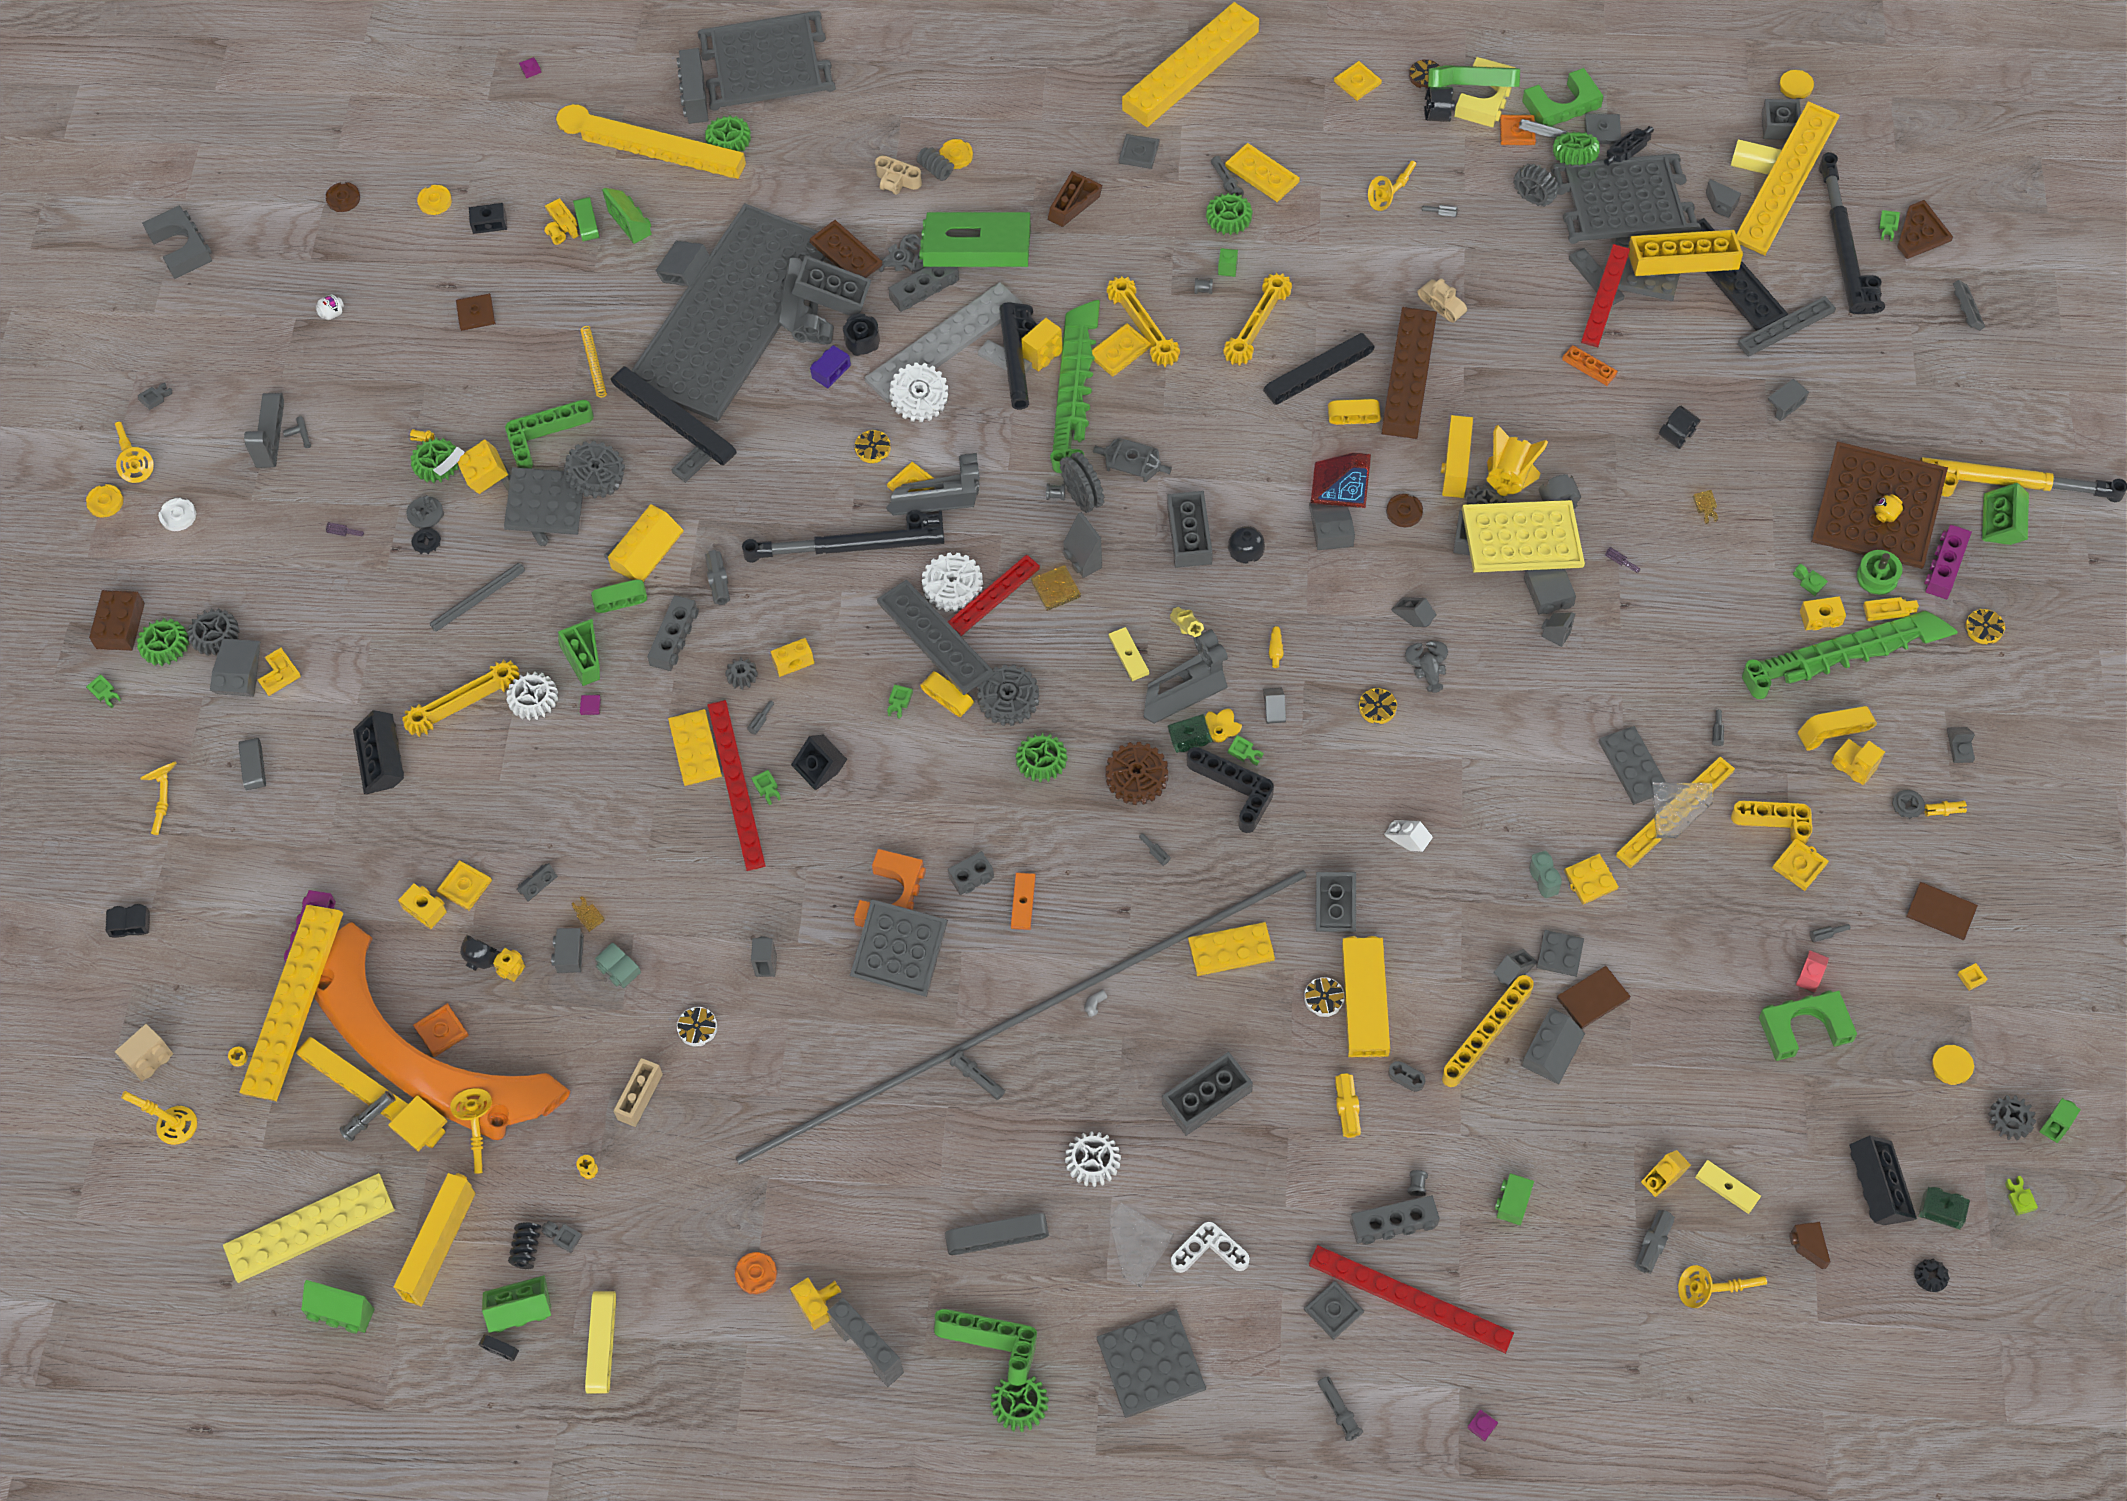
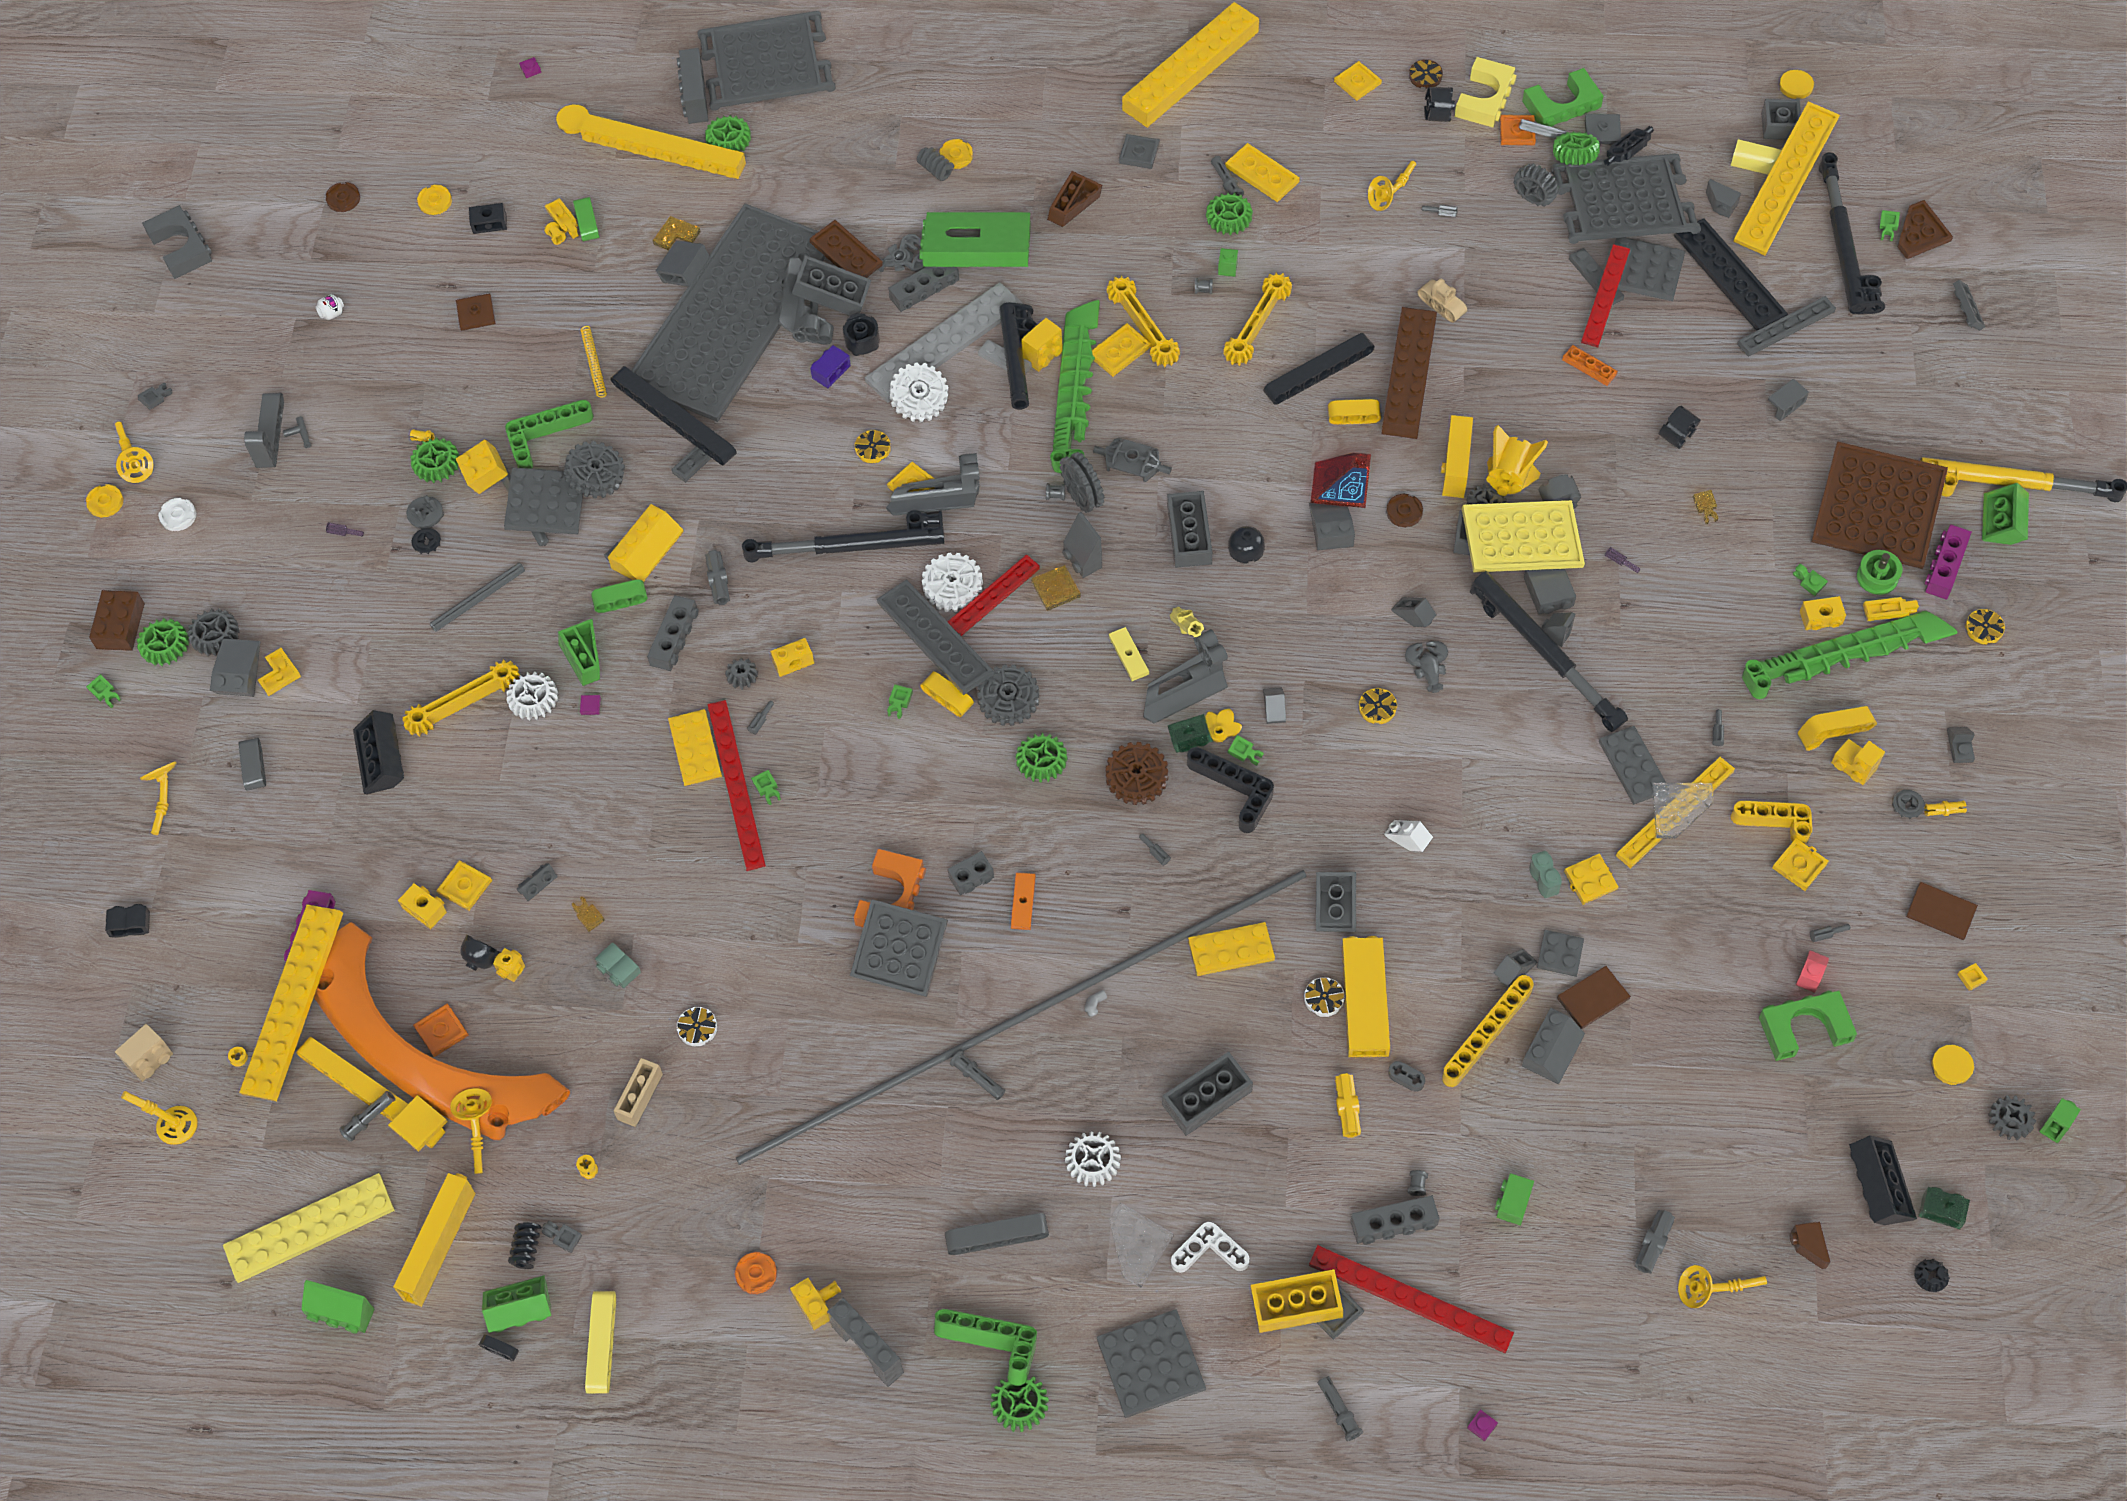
white sticker [433,447,465,476] -> none
dark grey brick [551,928,584,973] -> none
bright green slope [602,188,652,244] -> none
dark grey brick [751,936,777,977] -> none
black slope [791,734,847,790] -> none
tan piece [875,156,922,195] -> none
yellow piece [1269,626,1284,668] -> none
bright green beam [1428,65,1520,87] -> none
yellow brick [1628,230,1743,276] -> none
yellow slope [1641,1150,1691,1197] -> none
light yellow tile [1695,1160,1761,1214] -> none
yellow head [1874,494,1903,523] -> none
lime plate [2005,1176,2038,1216] -> none
none -> clear yellow plate [653,216,701,251]
none -> yellow brick [1251,1269,1343,1333]
none -> black piece [1470,571,1628,732]

